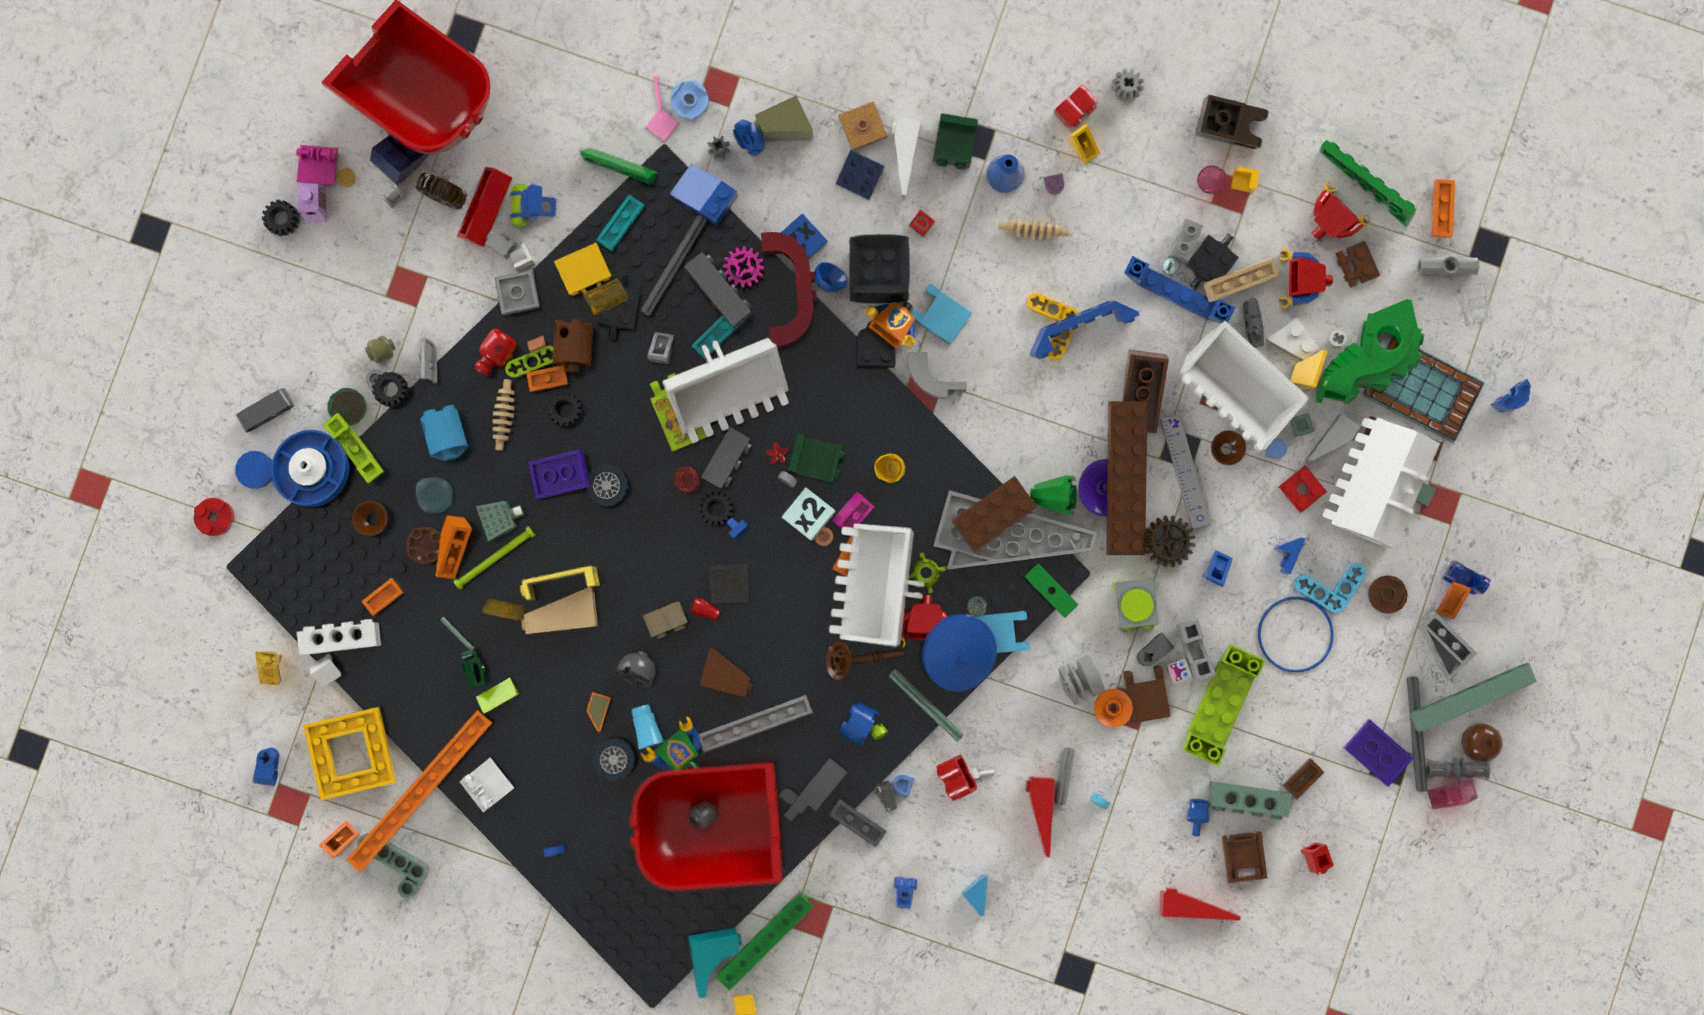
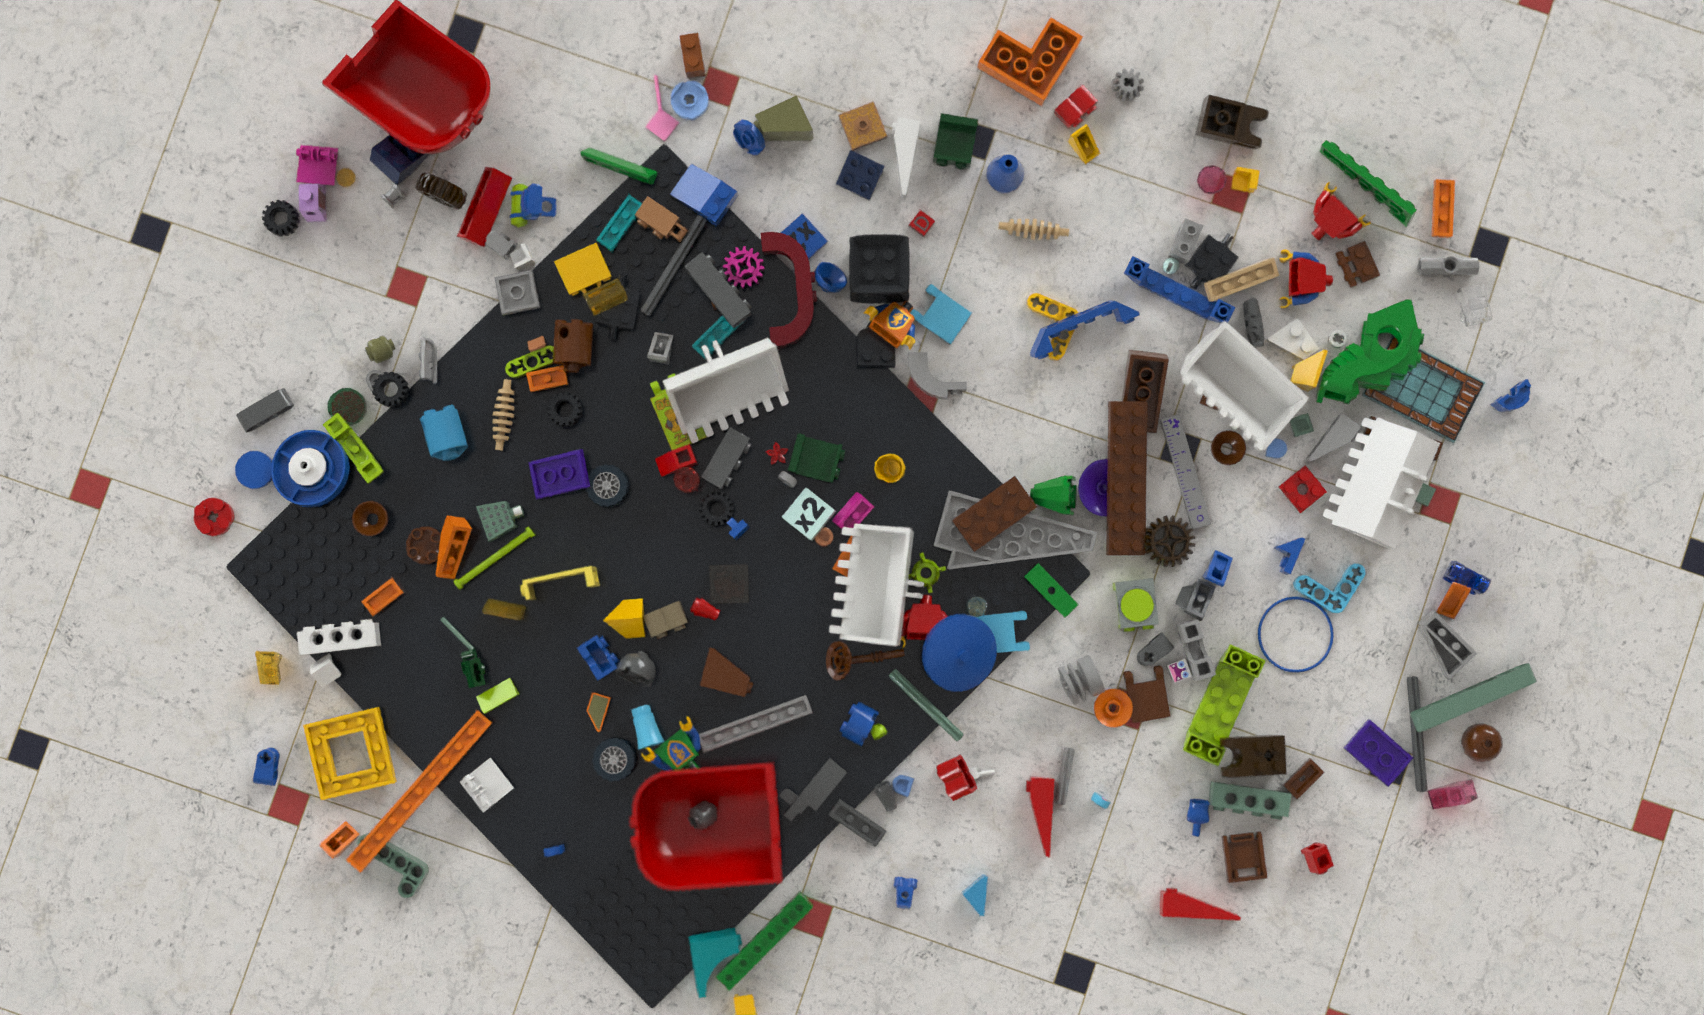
clear light blue hat [416,477,452,513] -> none
red piece [474,328,517,376] -> none
tan slope [522,588,598,634] -> none
dark grey gear [708,136,731,160] -> none
clear purple tile [1043,173,1064,195] -> none
reddish brown tile [1368,575,1408,614] -> none
dark grey piece [1427,757,1490,783] -> none
none -> blue cylinder [577,635,619,680]
none -> yellow slope [603,599,645,638]
none -> medium nougat brick [635,196,688,242]
none -> red slope [655,444,698,477]
none -> dark orange brick [679,33,706,79]
none -> orange brick [977,17,1083,106]
none -> dark grey slope [1175,579,1216,621]
none -> dark brown brick [1220,735,1287,778]

